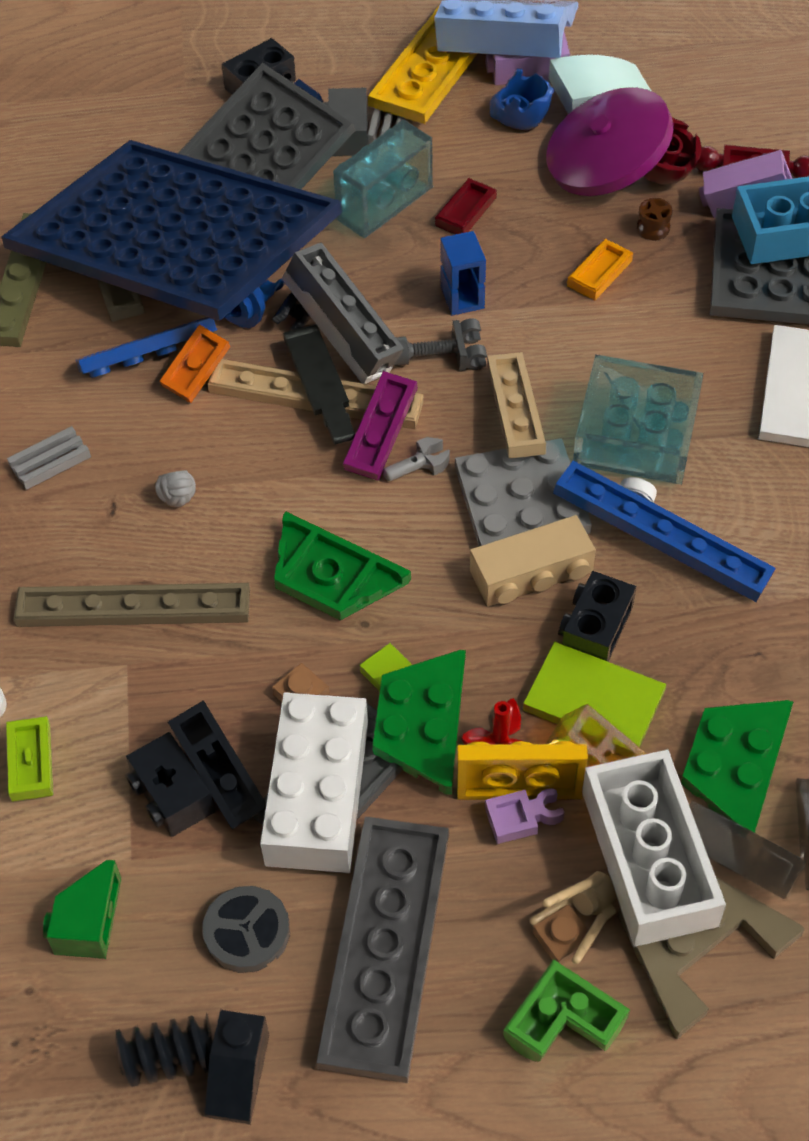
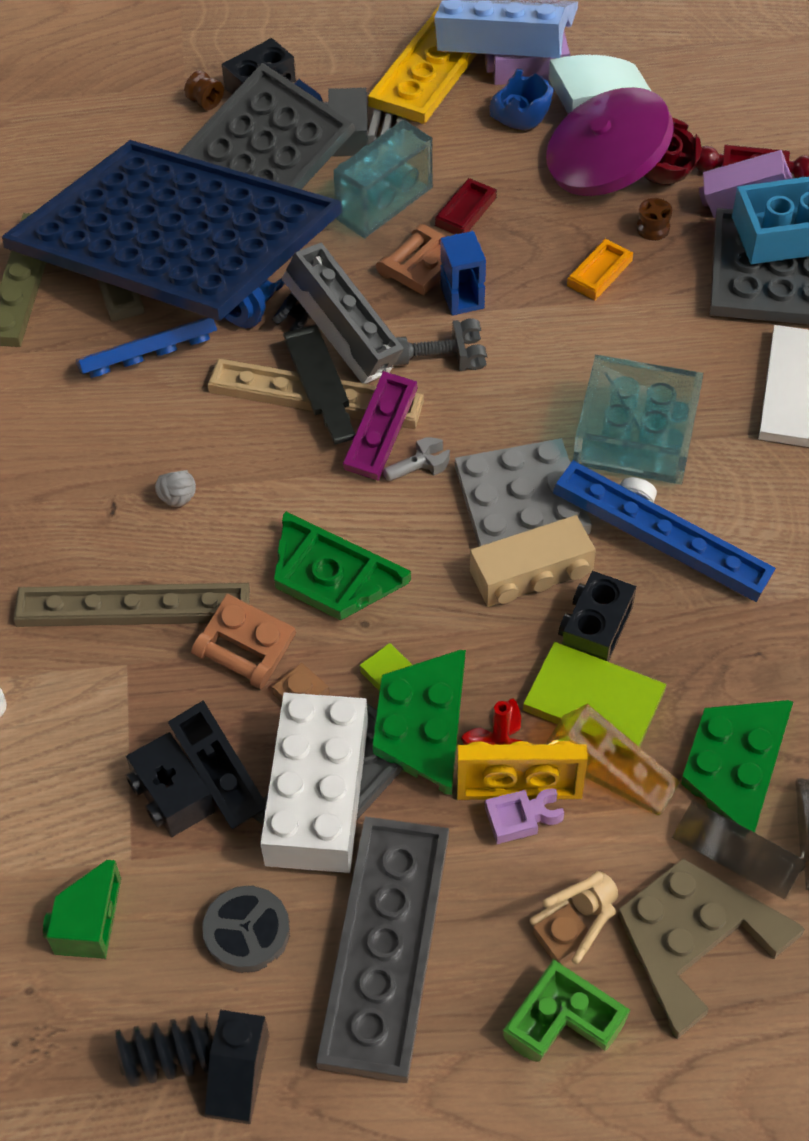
lime plate [6,716,53,802] -> none
light grey tile [7,426,91,490] -> none
orange plate [159,324,230,403] -> none
tan plate [487,352,546,458] -> none
white brick [582,750,726,947] -> none
none -> reddish brown wheel [184,70,224,110]
none -> nougat plate [191,593,296,689]
none -> nougat plate [376,224,446,296]

